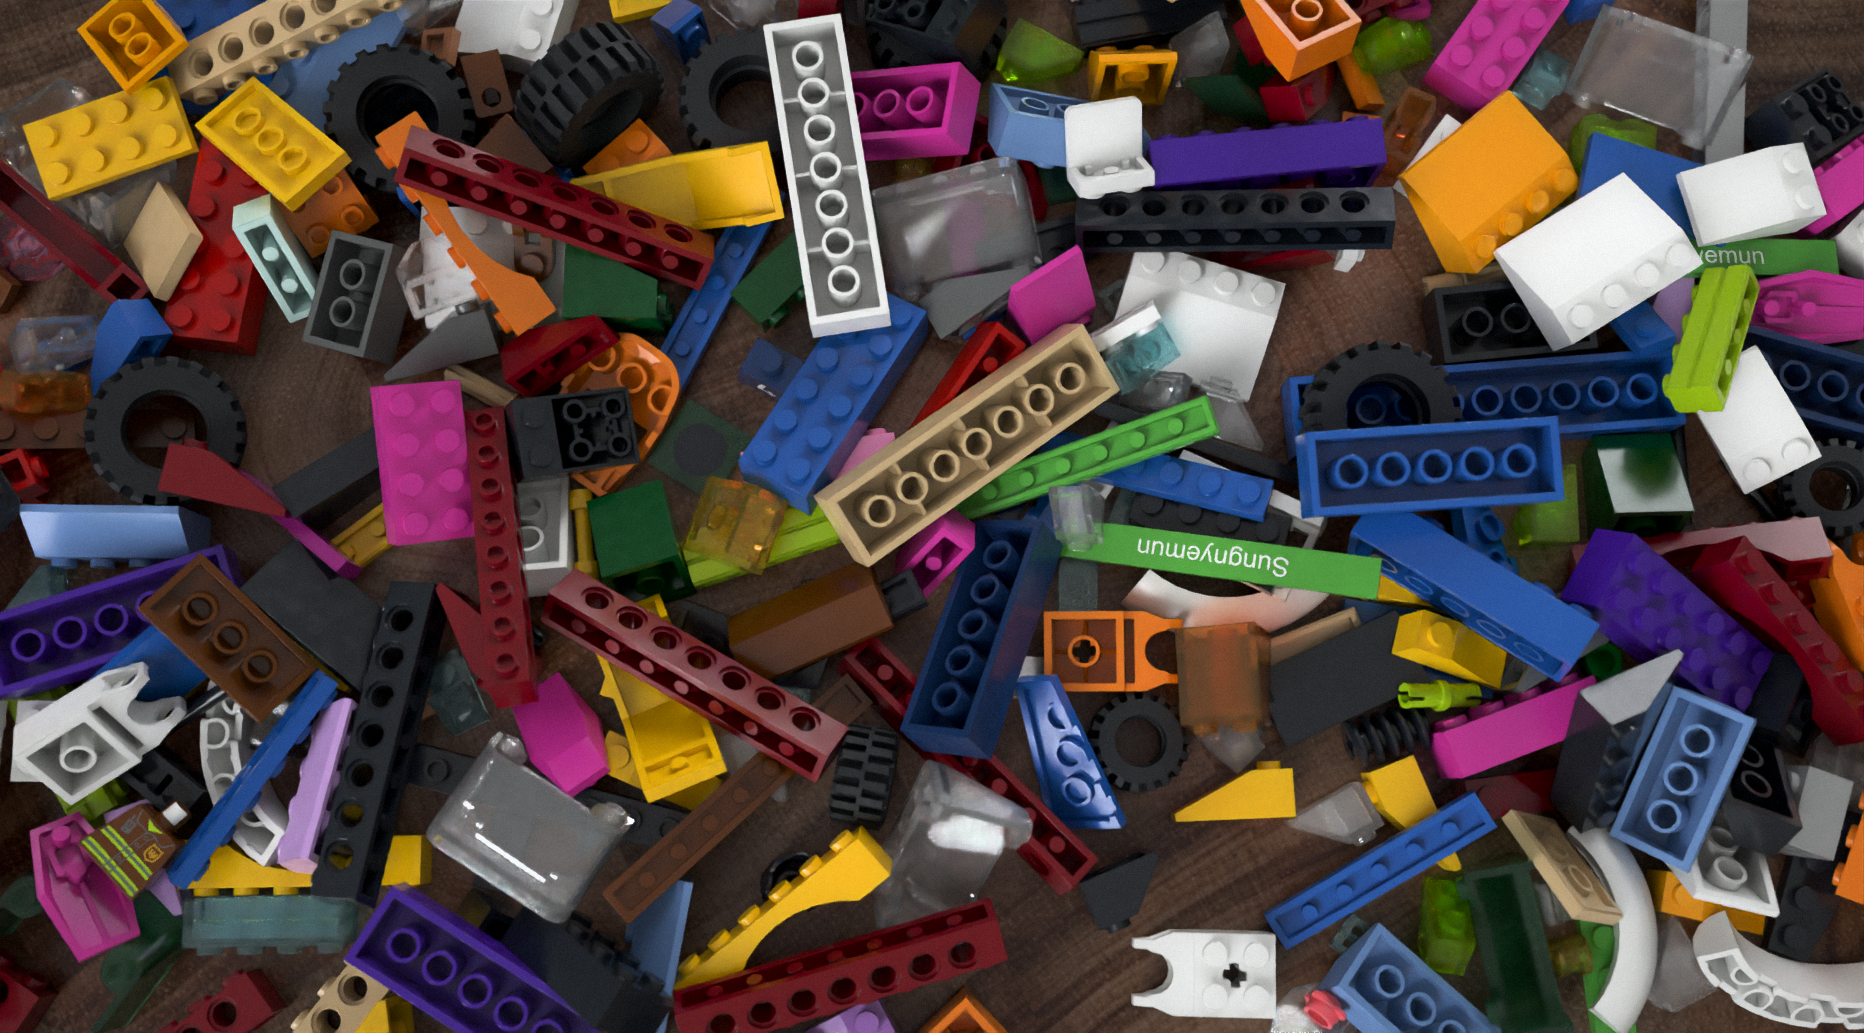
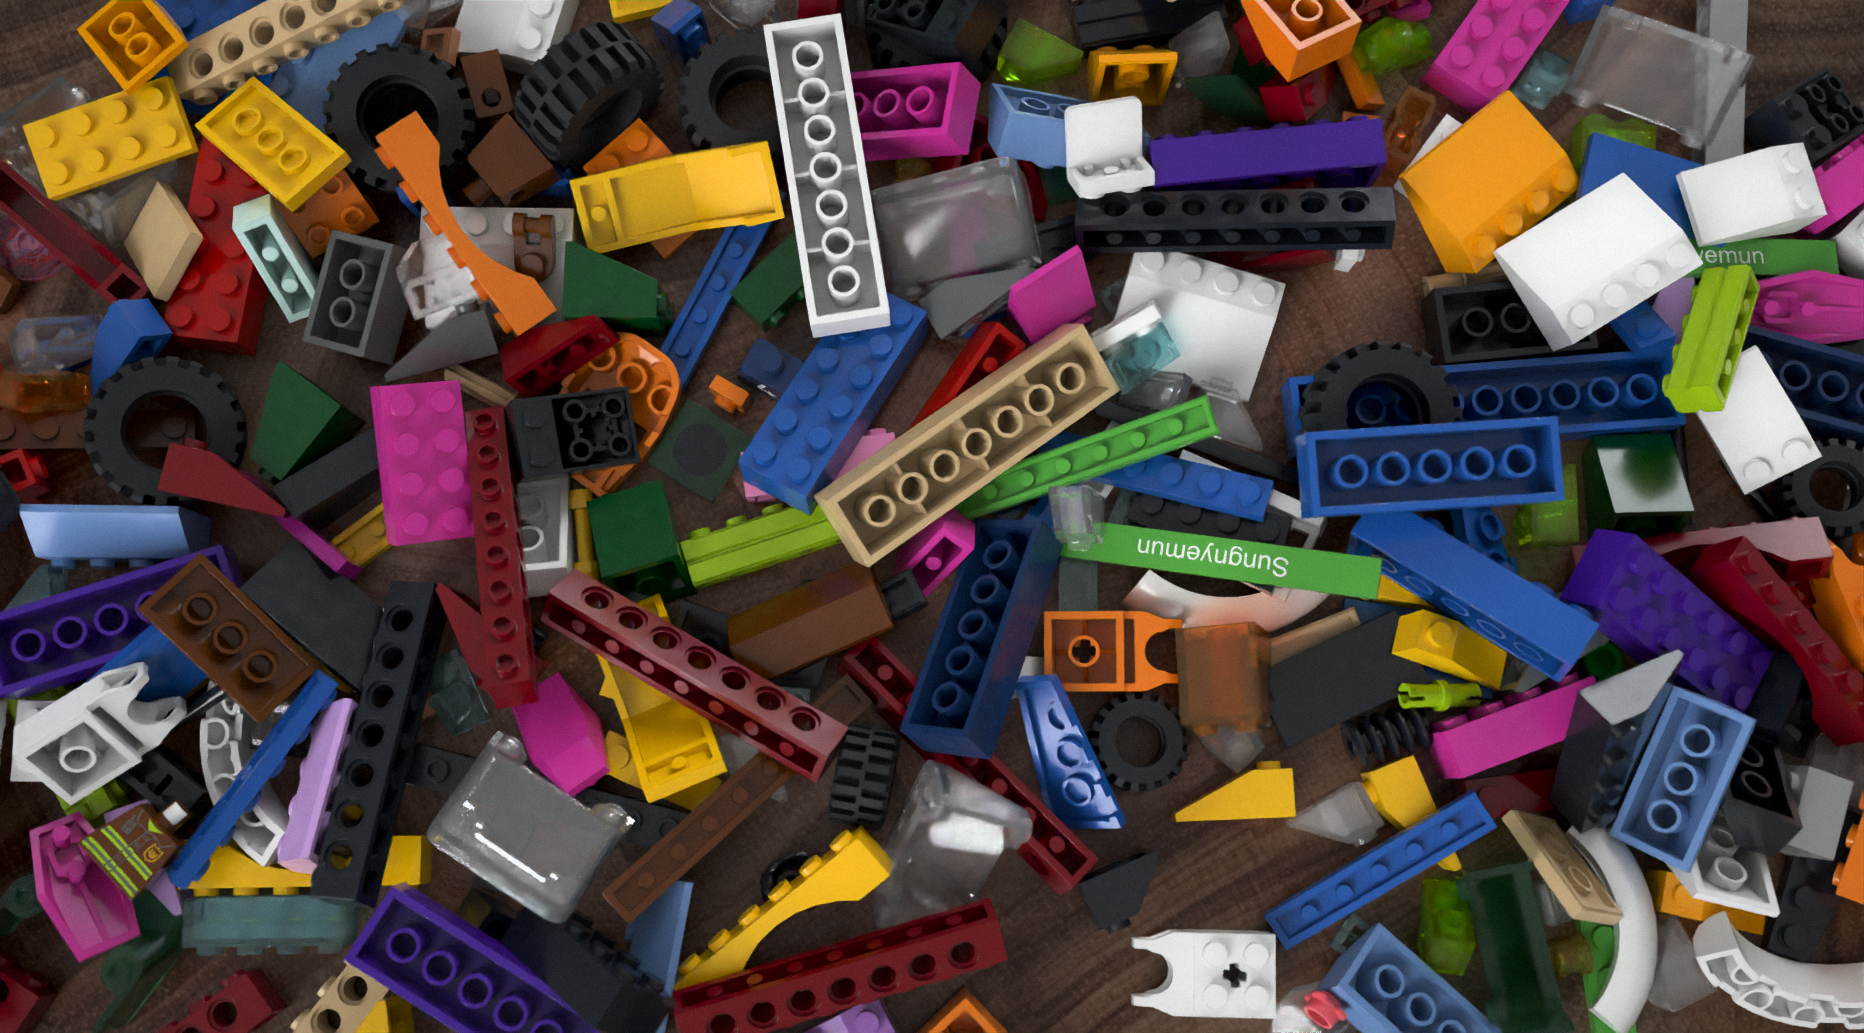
dark red brick [393,125,715,291] -> none
clear yellow slope [681,476,789,575] -> none
none -> dark green slope [250,360,366,485]
none -> orange plate [709,374,753,414]

